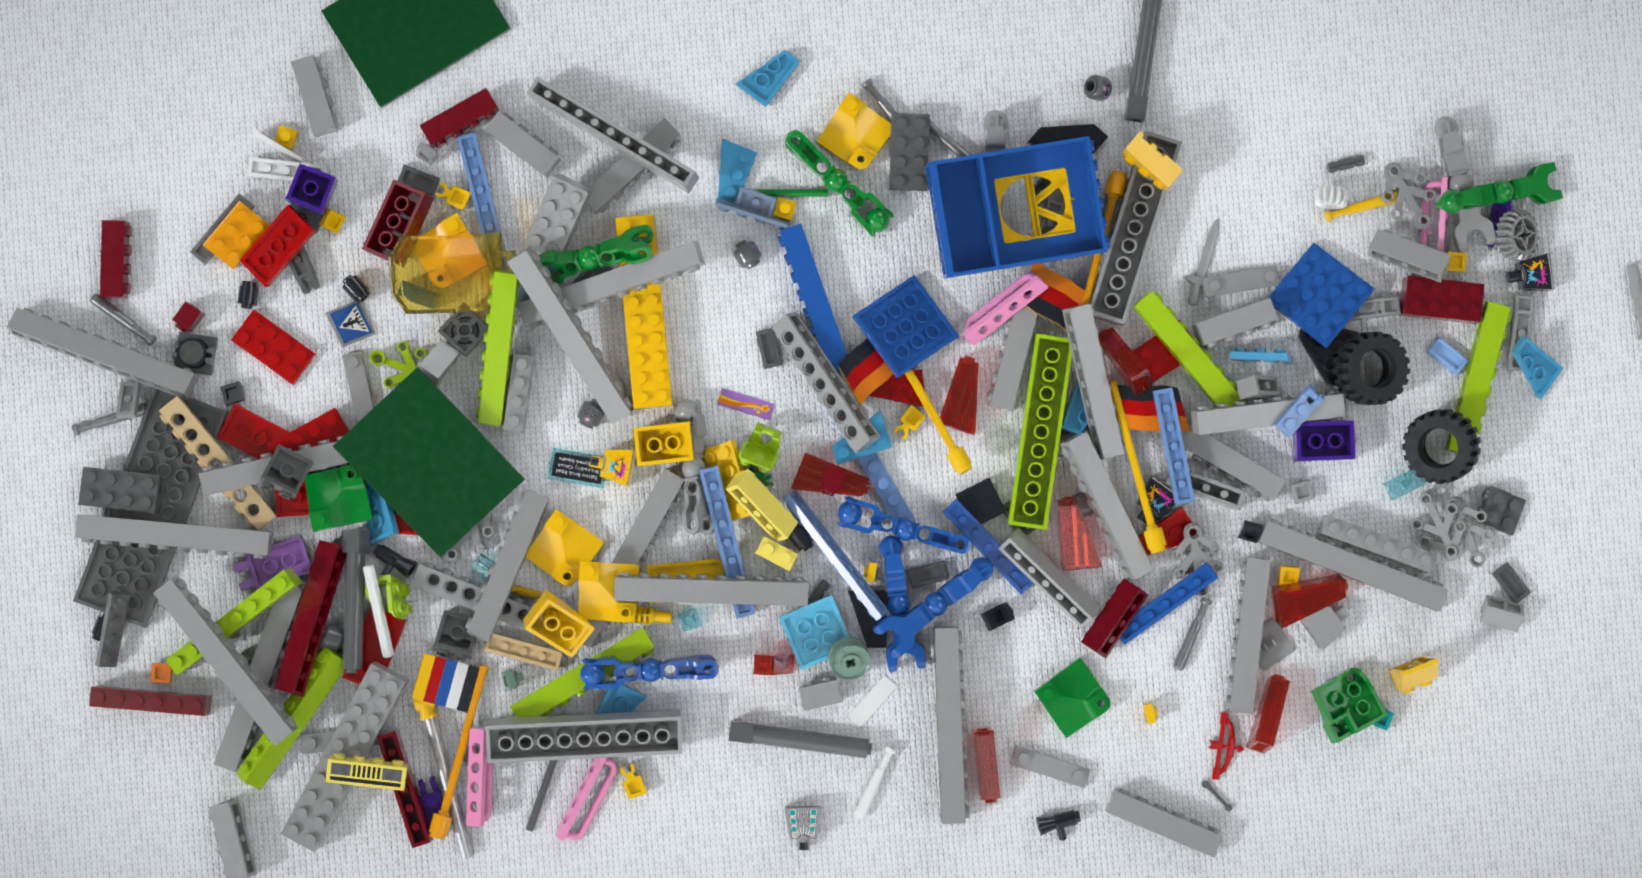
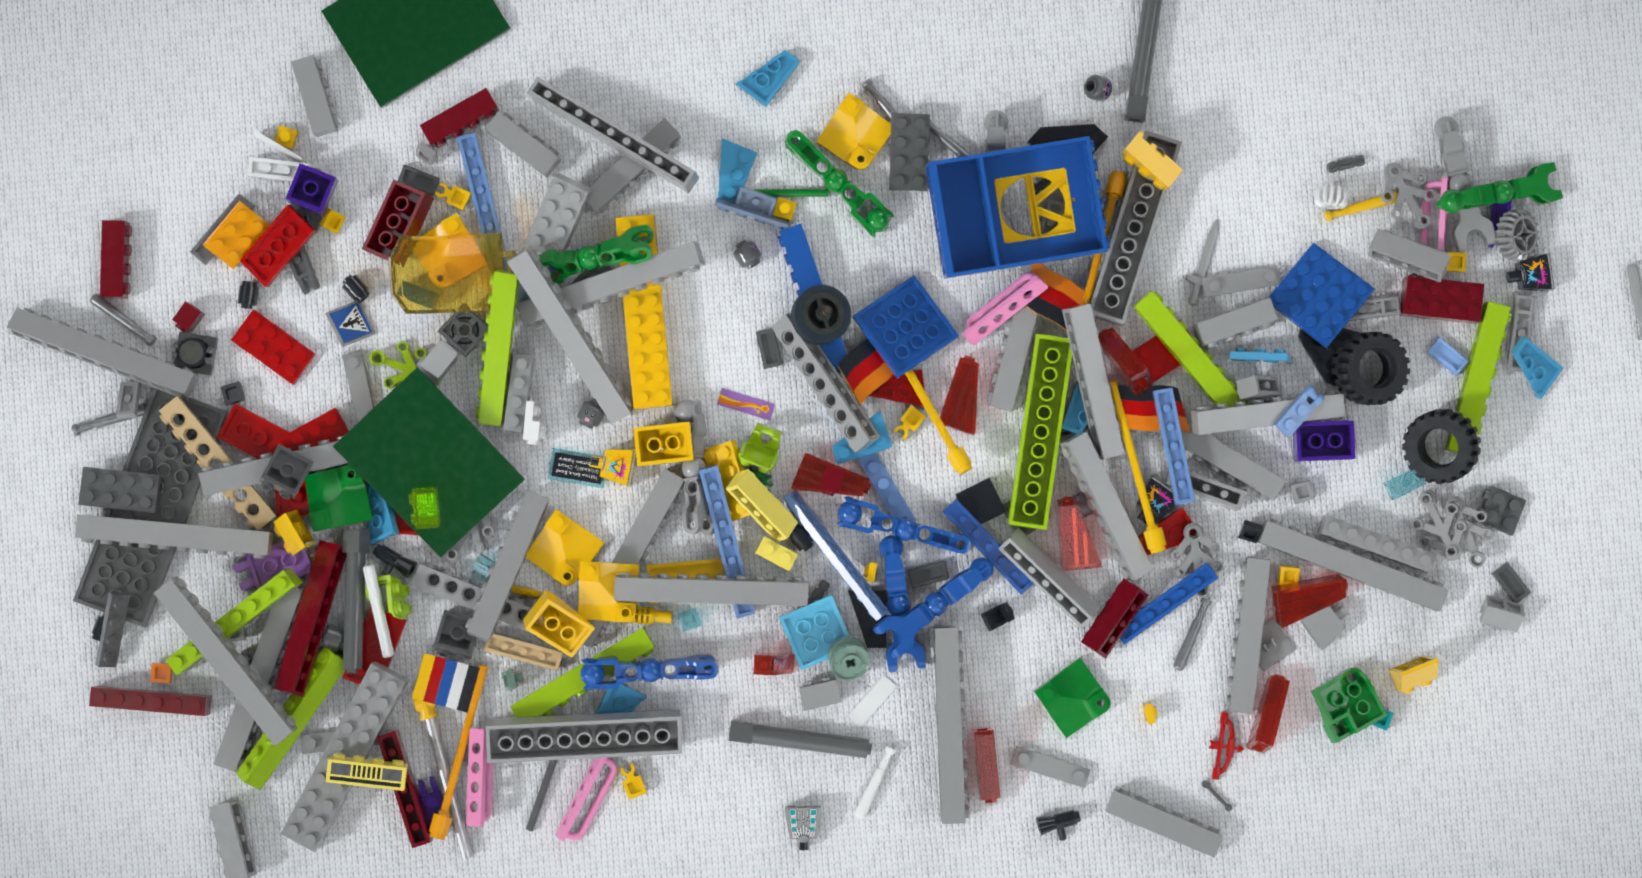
none -> yellow slope [273,510,316,556]
none -> clear neon green brick [409,486,440,529]
none -> white plate [523,401,547,446]
none -> wheel [791,285,851,345]

